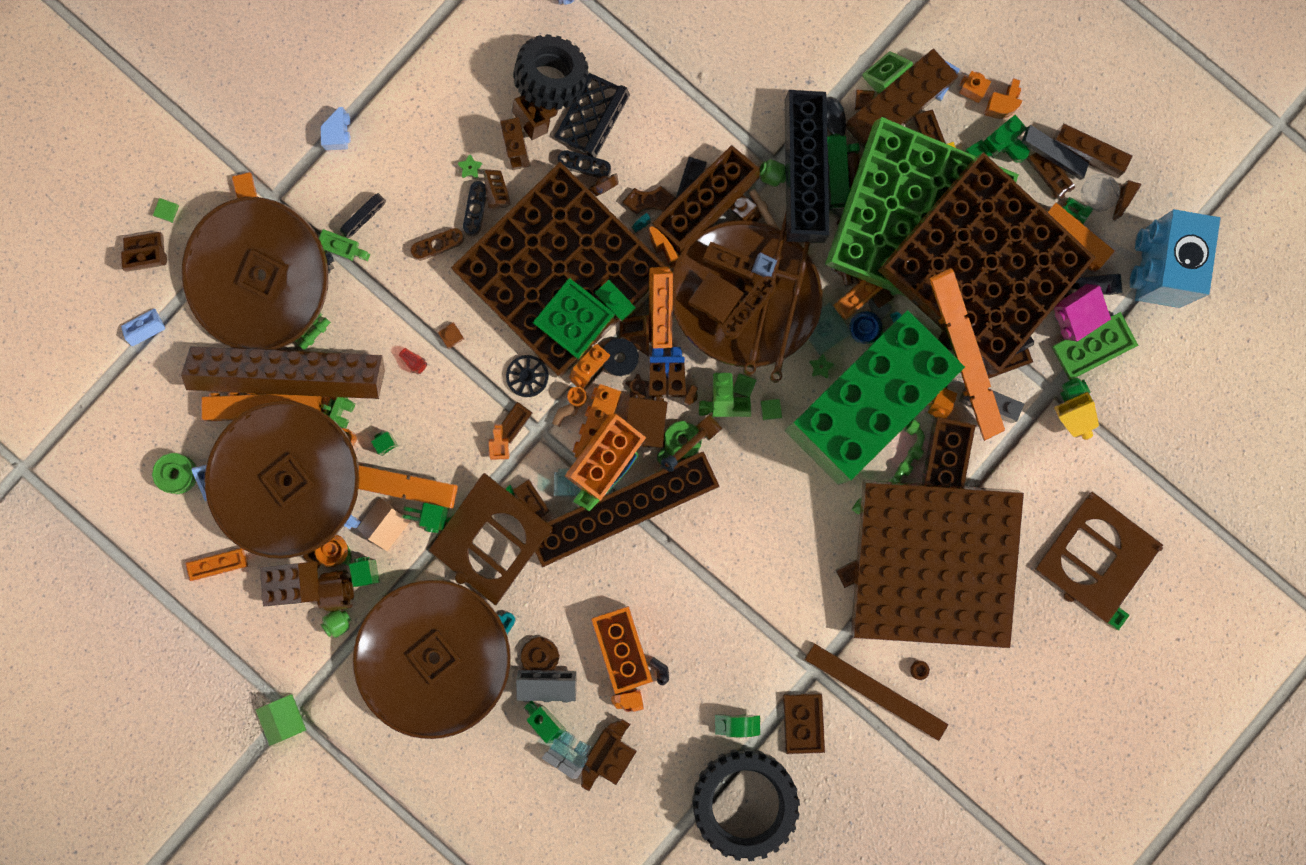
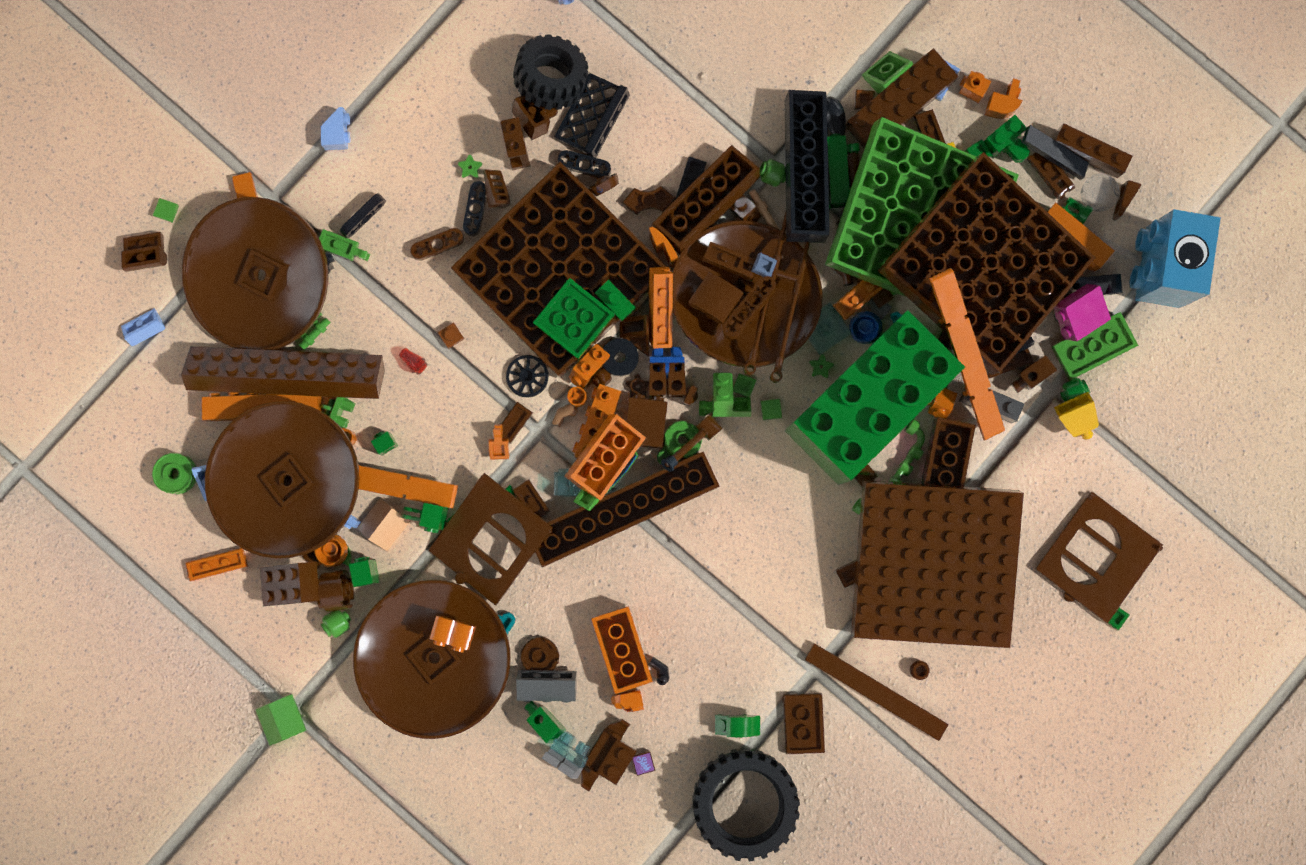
teal tile [631,213,651,233] -> none
none -> orange brick [429,615,476,652]
none -> reddish brown piece [591,367,612,387]
none -> tile [632,751,656,776]
none -> reddish brown tile [854,464,878,488]
none -> reddish brown torso [1011,355,1058,393]

